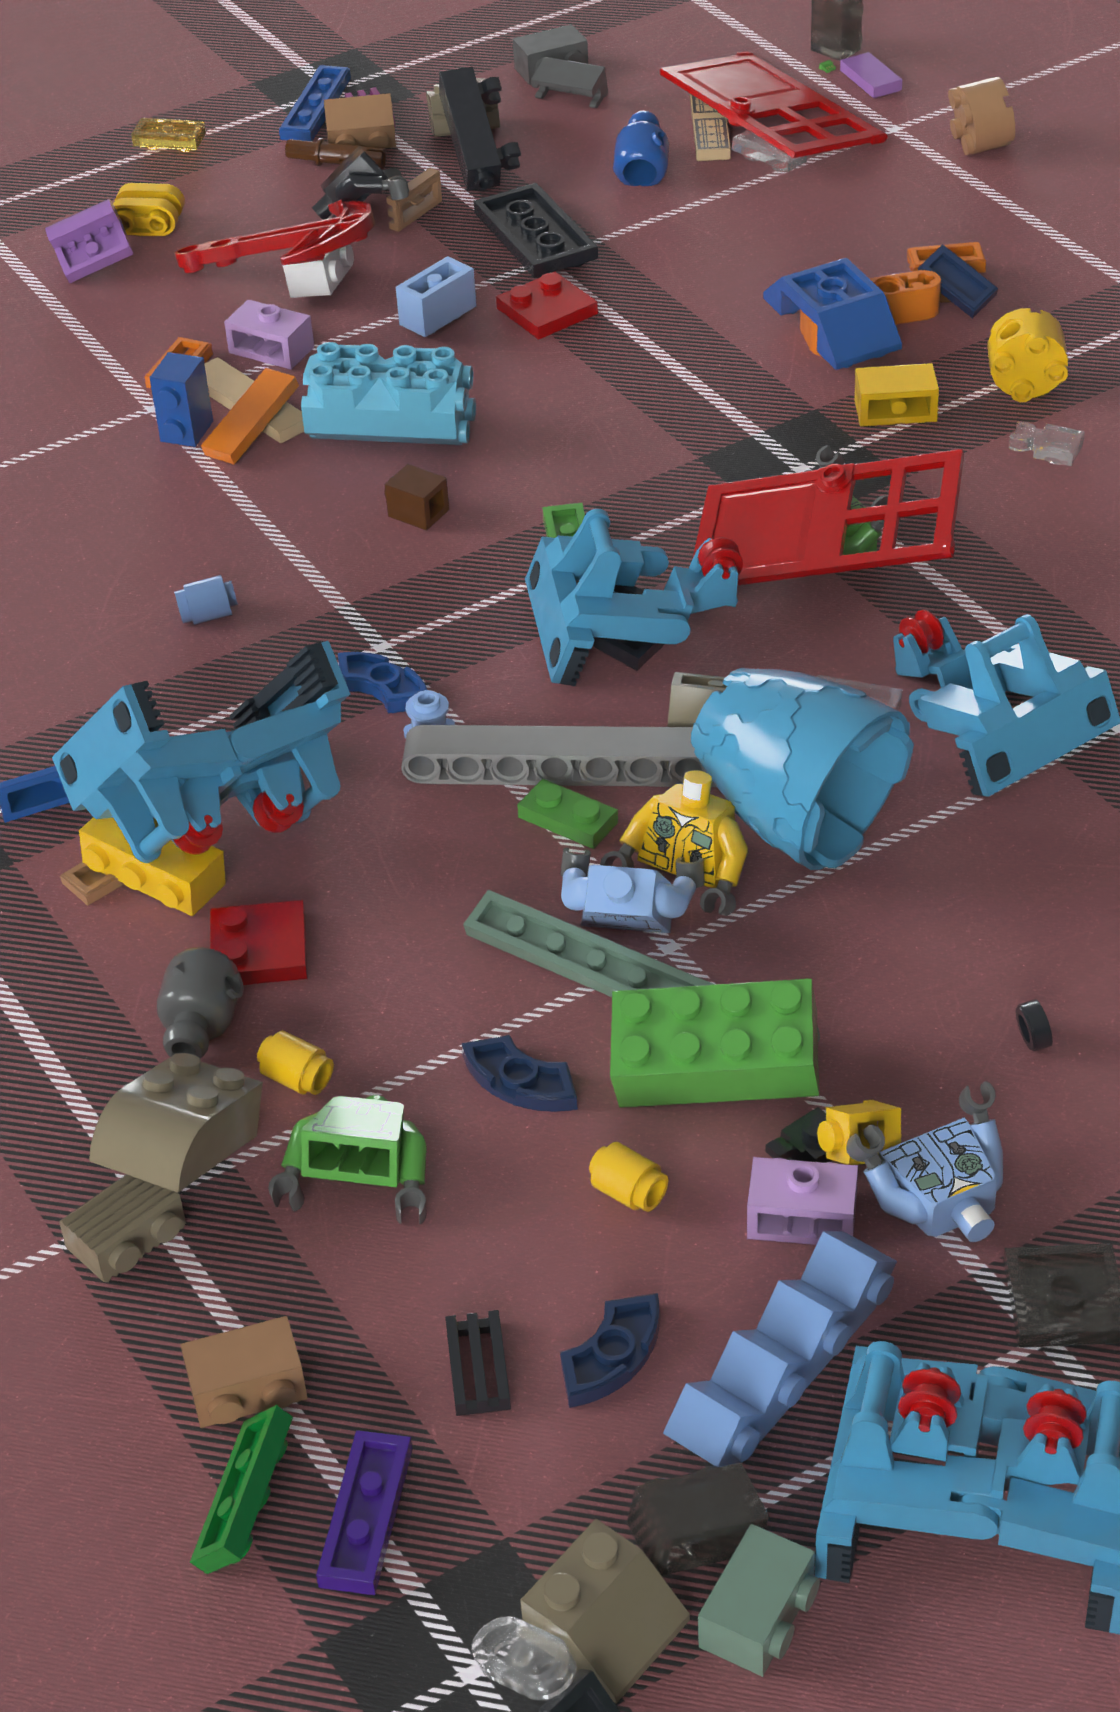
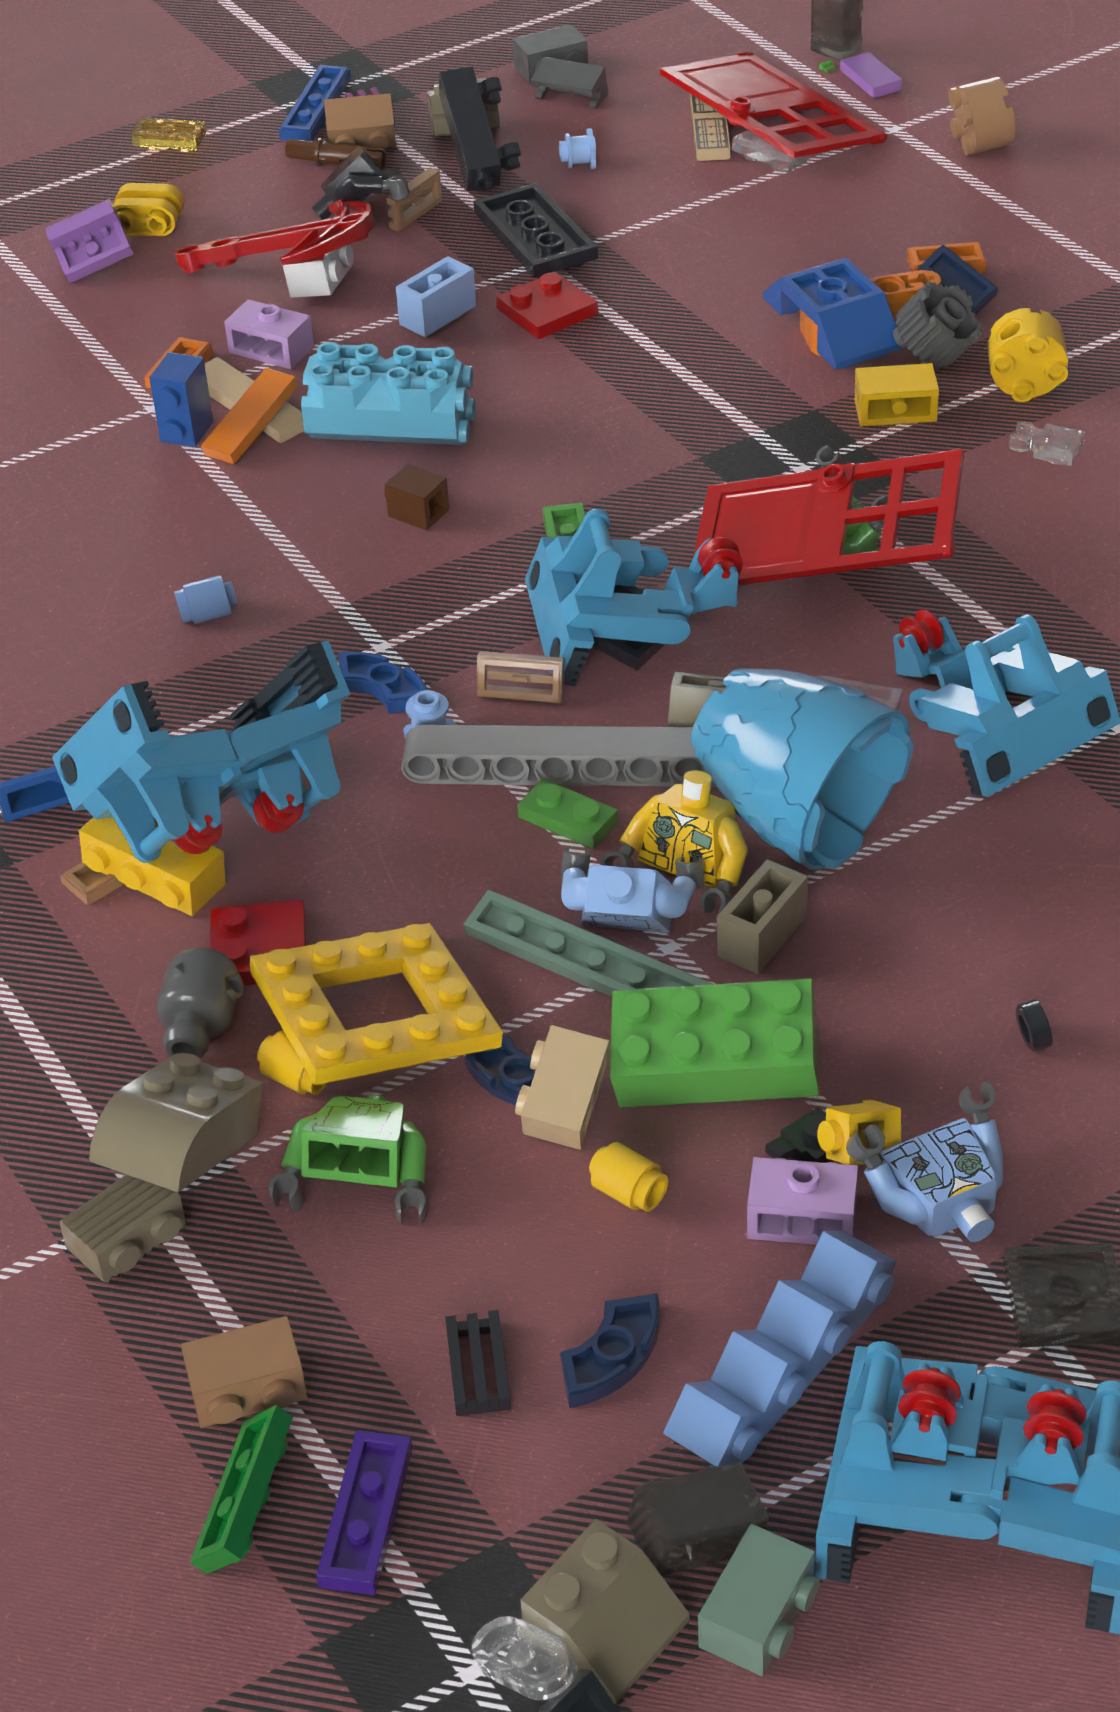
blue piece [613,110,670,186] -> none
none -> yellow plate [250,923,503,1085]
none -> medium nougat tile [477,651,565,703]
none -> tan brick [515,1025,610,1150]
none -> light blue brick [559,128,596,169]
none -> dark tan brick [717,859,808,975]
none -> dark grey brick [892,281,984,372]

